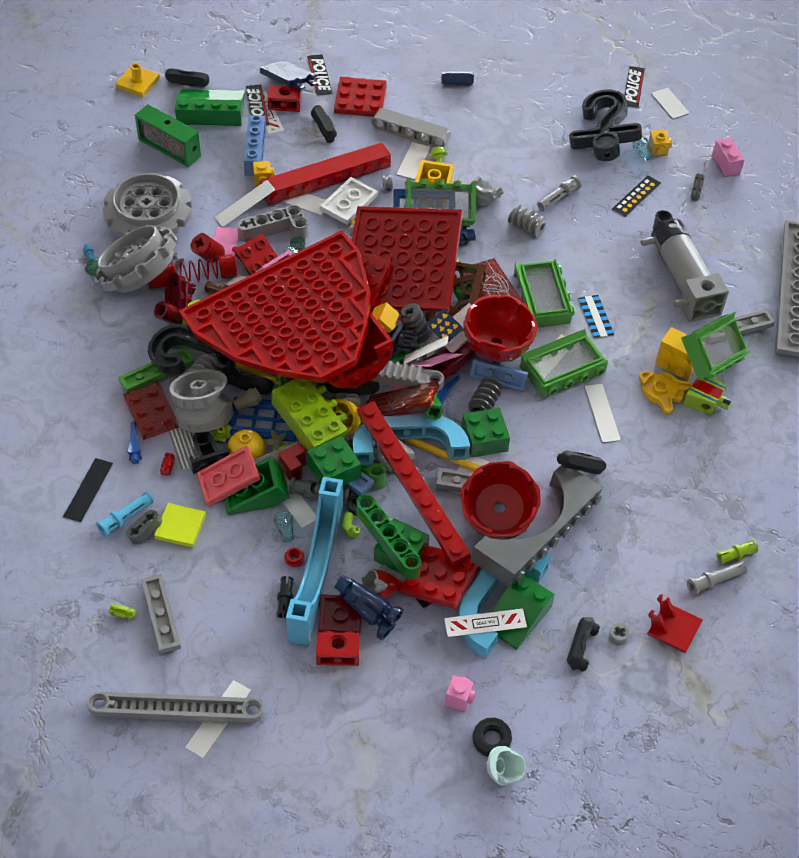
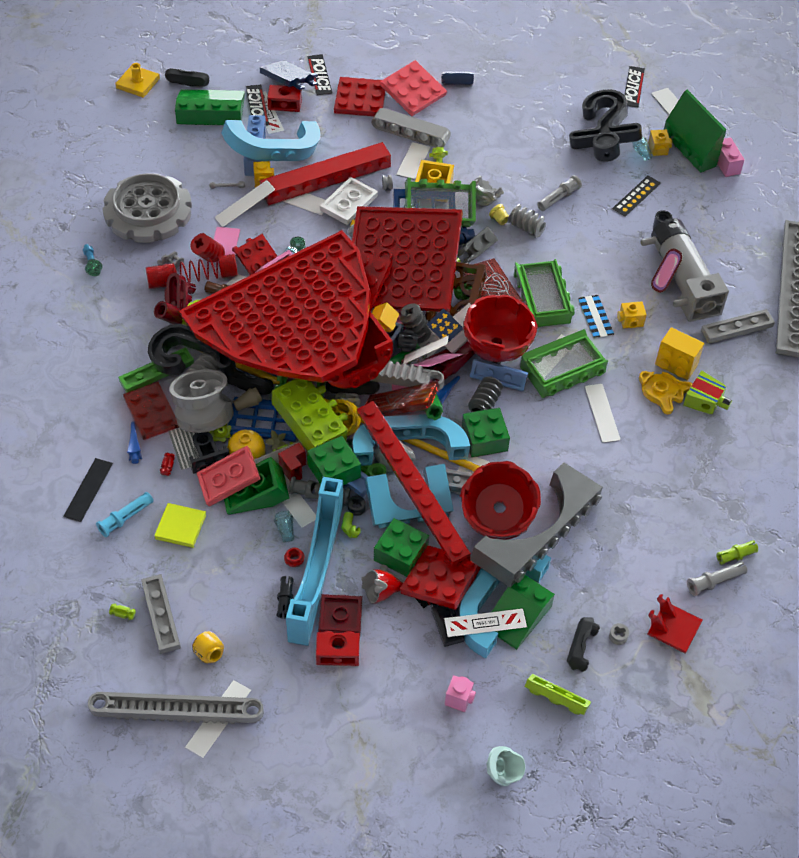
light grey piece [94,225,177,293] -> none
dark grey beam [126,510,162,544] -> none
green brick [135,104,201,167] -> none
light grey beam [237,205,308,242] -> none
black piece [311,105,337,143] -> none
dark blue piece [334,575,404,641] -> none
green beam [357,494,421,580] -> none
black tyre [472,717,512,757] -> none
black piece [557,450,606,474] -> none
bright green window [681,312,750,380] -> none
dark grey axle [690,173,705,201] -> none
none -> yellow head [192,631,224,663]
none -> light grey hinge [209,181,245,189]
none -> medium azure arch [221,120,320,161]
none -> medium azure arch [365,464,454,529]
none -> coral plate [380,60,447,116]
none -> black hinge [429,602,464,647]
none -> dark grey hinge [457,226,498,263]
none -> light yellow piece [489,204,509,225]
none -> lime plate [524,674,591,715]
none -> yellow brick [617,301,647,329]
none -> sticker [651,248,683,293]
none -> green slope [664,89,727,173]

